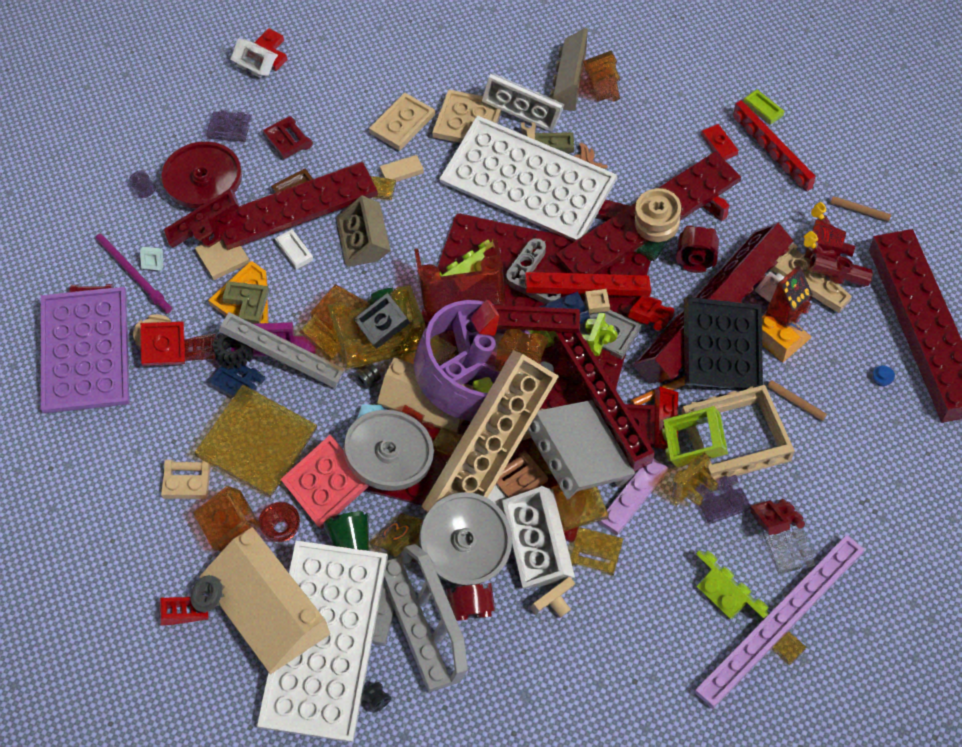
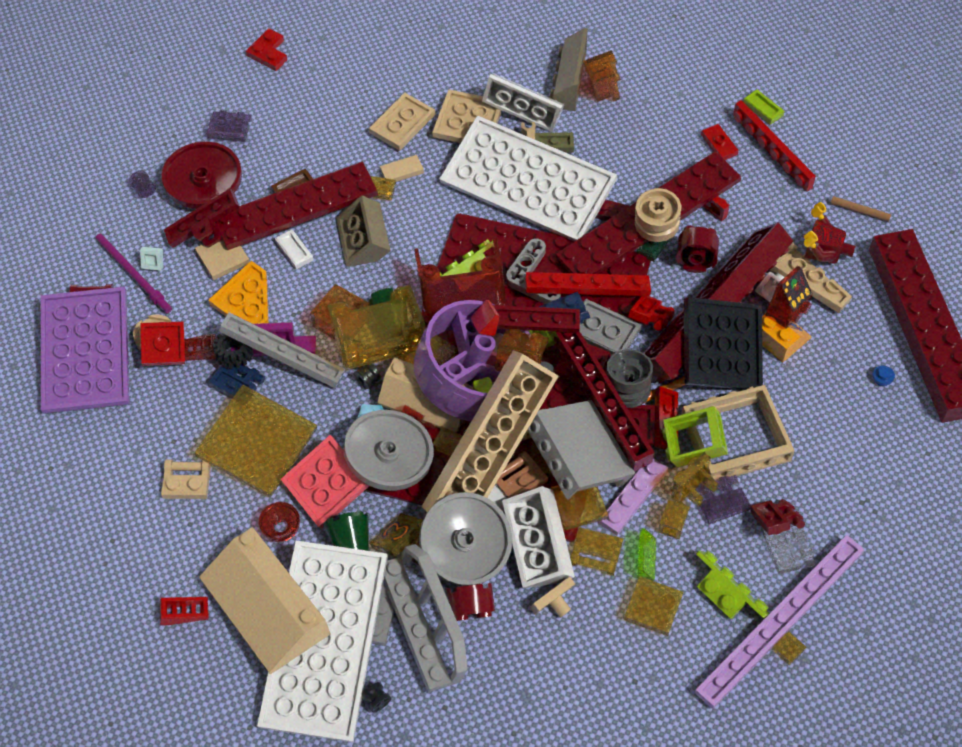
dark grey gear [191,575,225,613] -> none
clear orange brick [193,486,261,552] -> none
olive plate [223,281,269,324] -> none
white window [230,38,278,77] -> none
dark red plate [263,116,313,160] -> none
clear yellow plate [299,315,345,360] -> none
black plate [354,293,411,349] -> none
nougat piece [574,143,608,169] -> none
lime hips [582,313,618,356] -> none
tan plate [585,289,610,314] -> none
medium nougat bar [767,380,827,421] -> none
dark red piece [808,253,873,287] -> none
none -> dark grey wheel [607,349,653,408]
none -> clear yellow plate [624,576,683,636]
none -> clear neon green slope [637,528,656,581]
none -> clear yellow brick [658,500,690,540]

